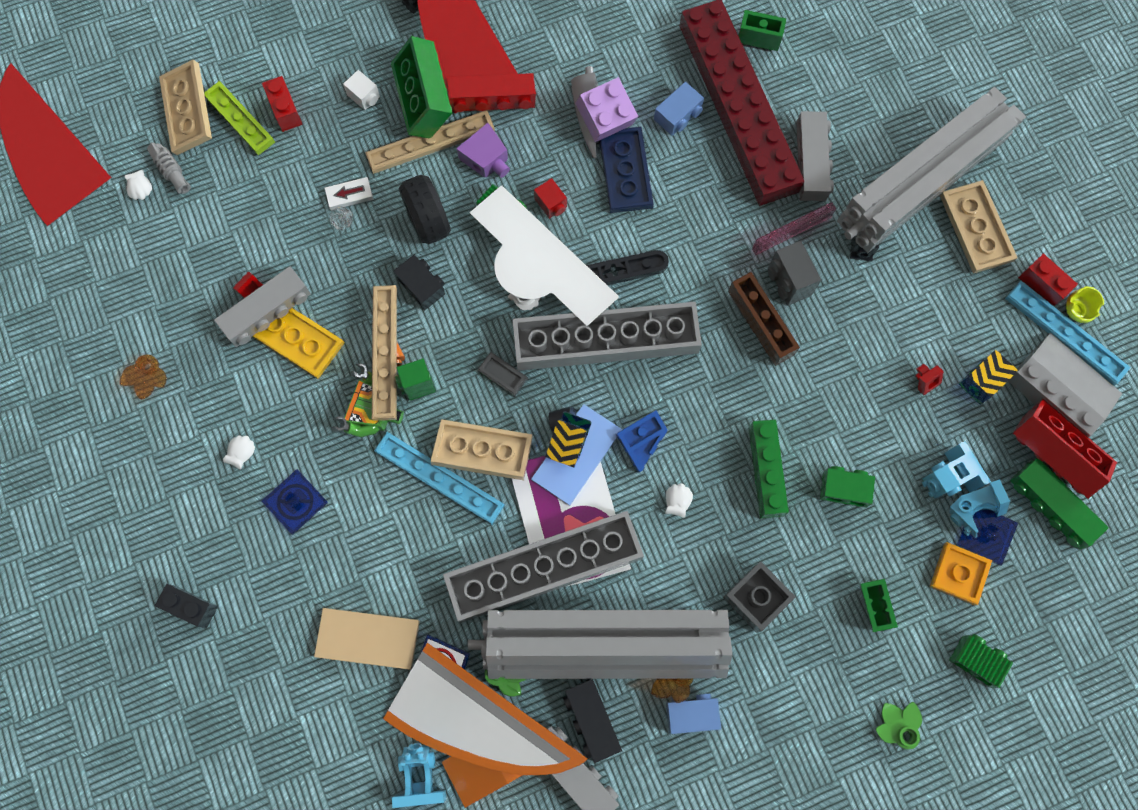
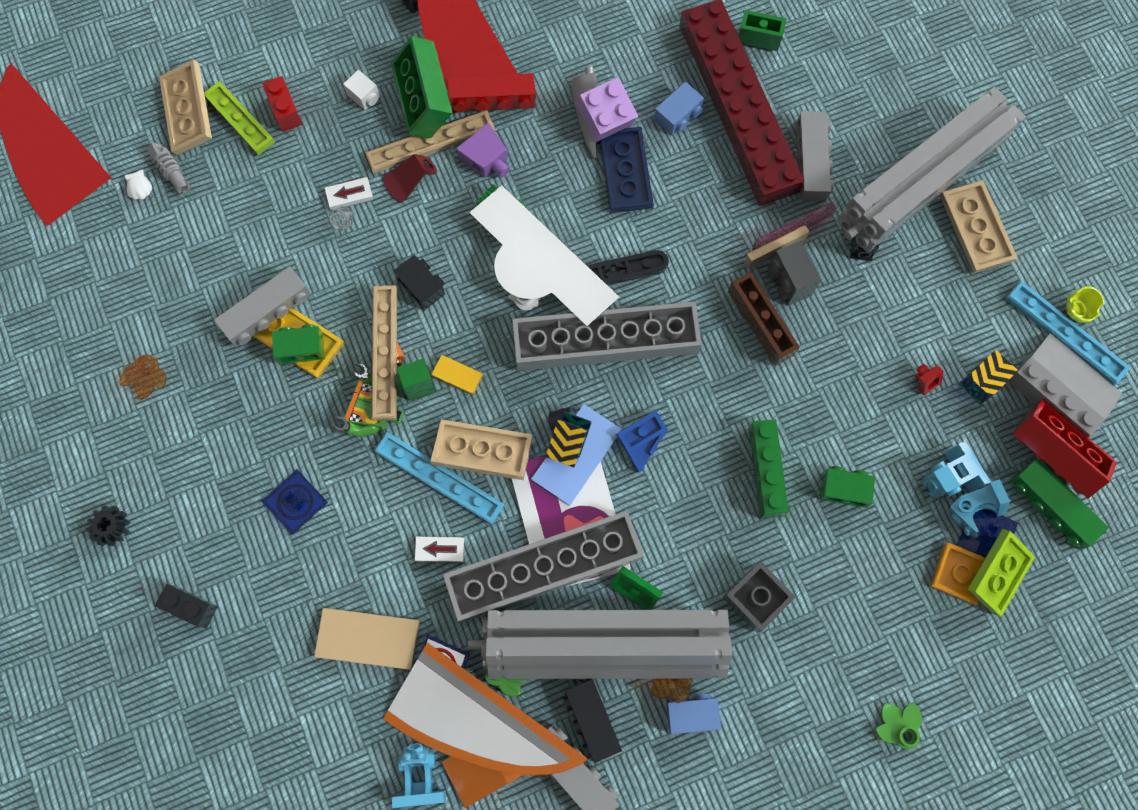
white animal [223,436,255,469] -> none
red tile [233,272,263,298] -> none
black tyre [399,175,451,244] -> none
dark grey tile [477,352,528,397] -> none
red brick [534,178,567,219] -> none
white animal [665,483,693,518] -> none
green brick [860,579,898,632] -> none
green brick [949,634,1013,688] -> none
red brick [1018,253,1078,306] -> none
none -> black gear [86,506,131,546]
none -> green brick [272,324,325,365]
none -> dark red piece [383,154,437,203]
none -> white tile [415,537,464,562]
none -> yellow tile [431,355,483,395]
none -> green plate [610,566,663,610]
none -> tan tile [744,226,809,269]
none -> lime plate [968,529,1035,617]

